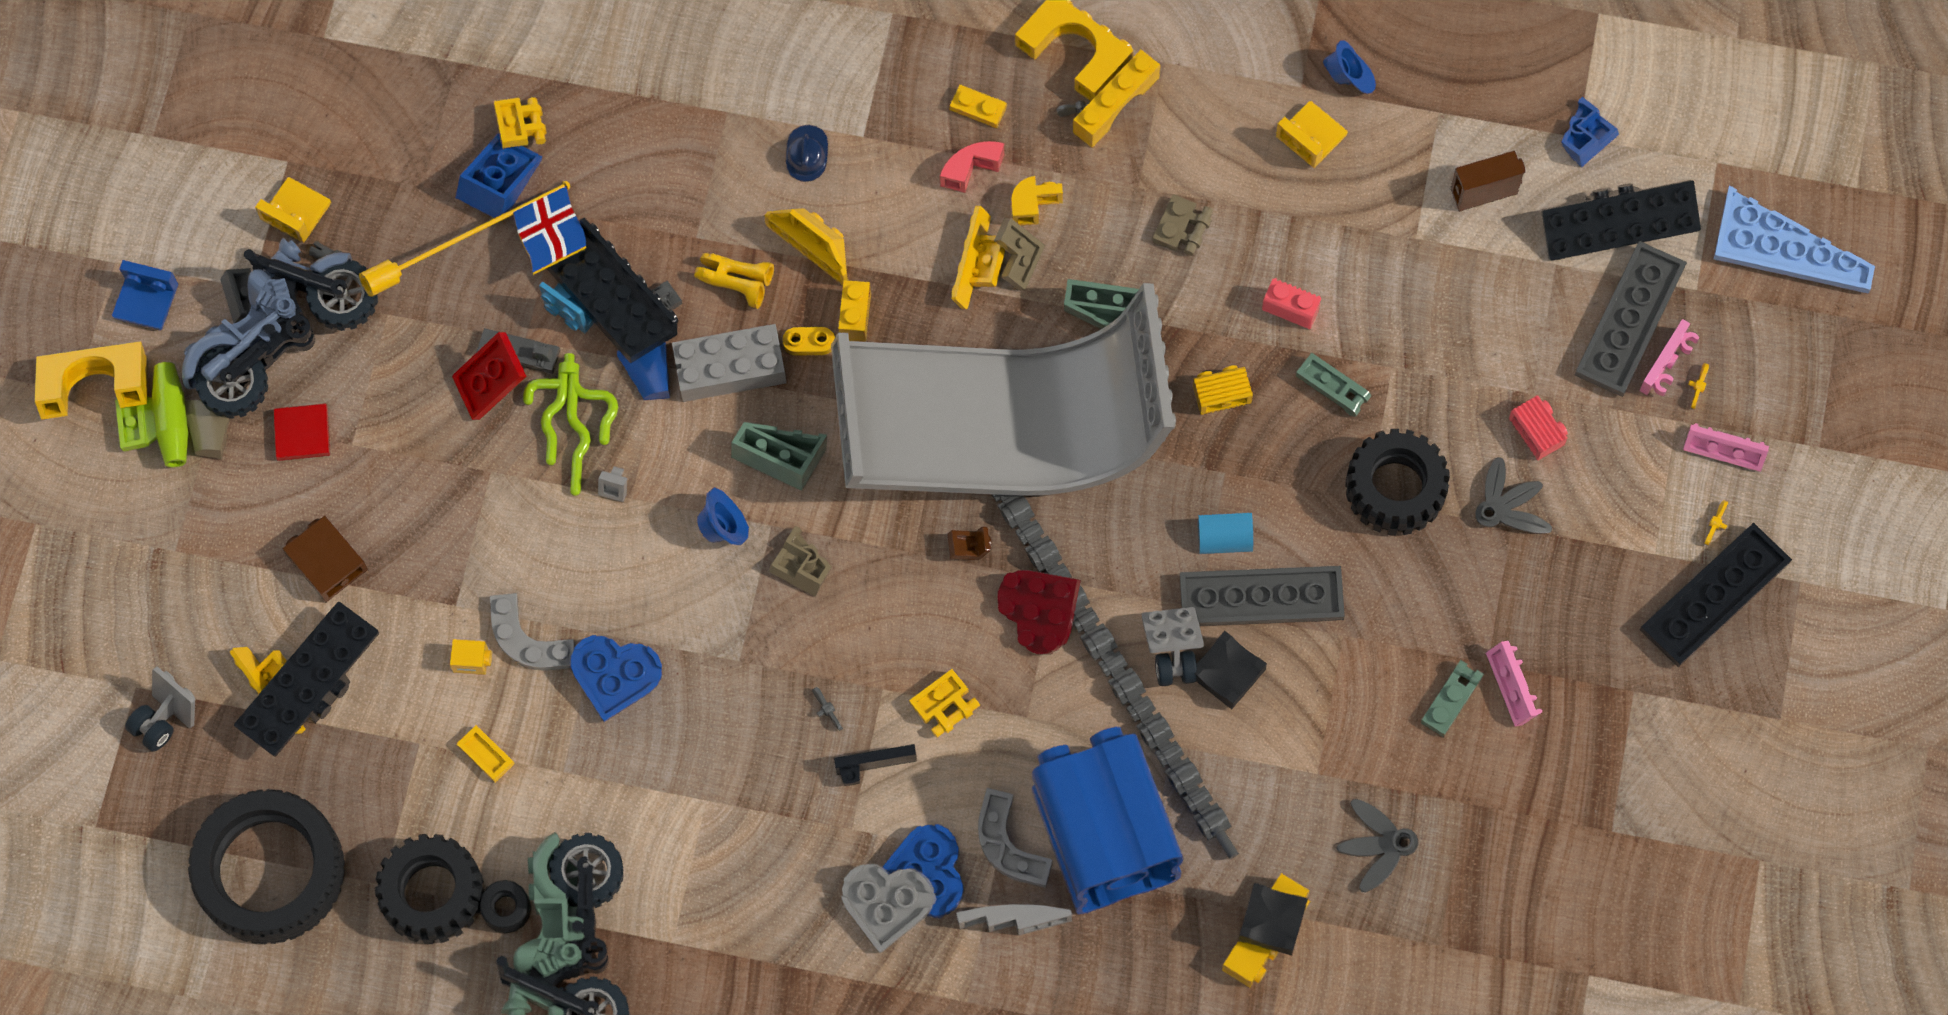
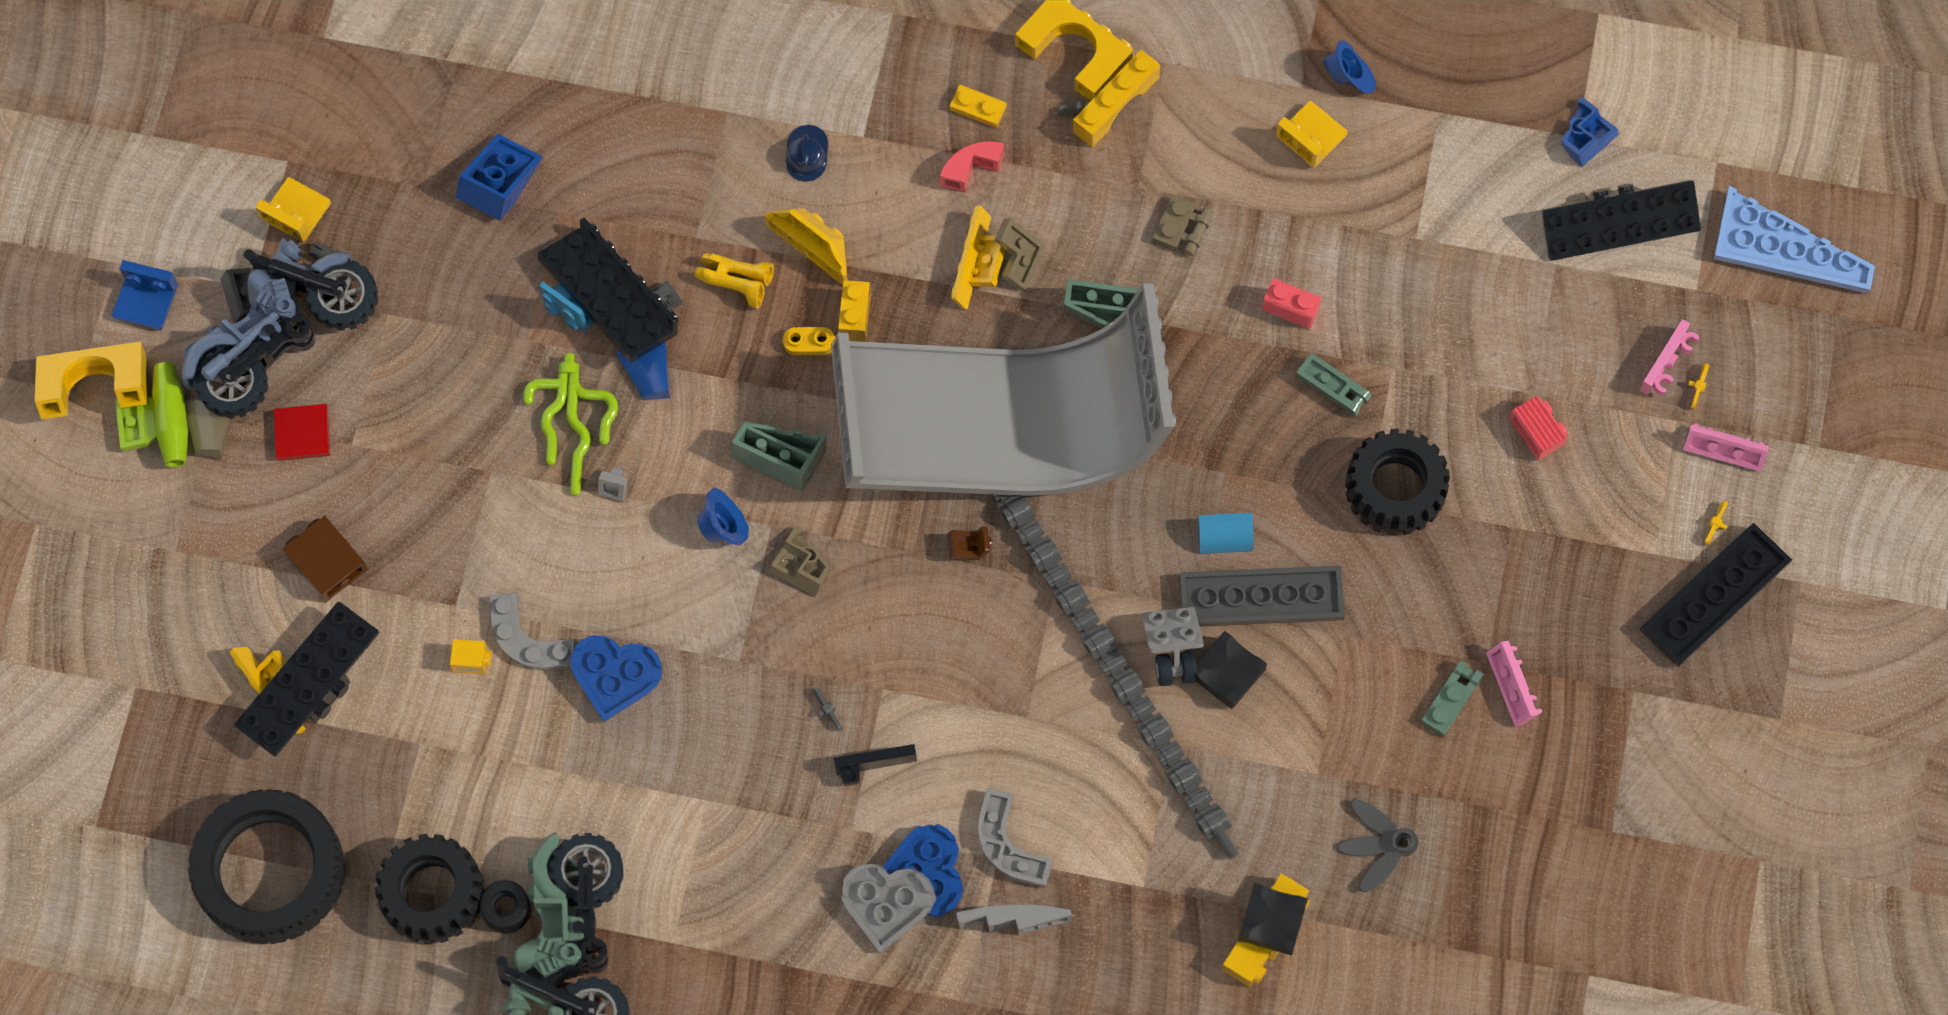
light grey plate [125,666,195,752] -> none
flag [359,181,586,297] -> none
red plate [452,332,527,420] -> none
yellow tile [456,725,514,783] -> none
dark grey hinge [476,328,560,374] -> none
yellow plate [494,97,547,148] -> none
light grey piece [672,324,787,402] -> none
yellow plate [909,669,980,738] -> none
dark red plate [998,570,1081,655] -> none
yellow brick [1011,176,1063,226] -> none
blue brick [1032,727,1183,914] -> none
yellow brick [1193,365,1253,415] -> none
reddish brown brick [1450,150,1525,212] -> none
dark grey plant [1475,457,1552,534] -> none
dark grey plate [1575,241,1687,397] -> none

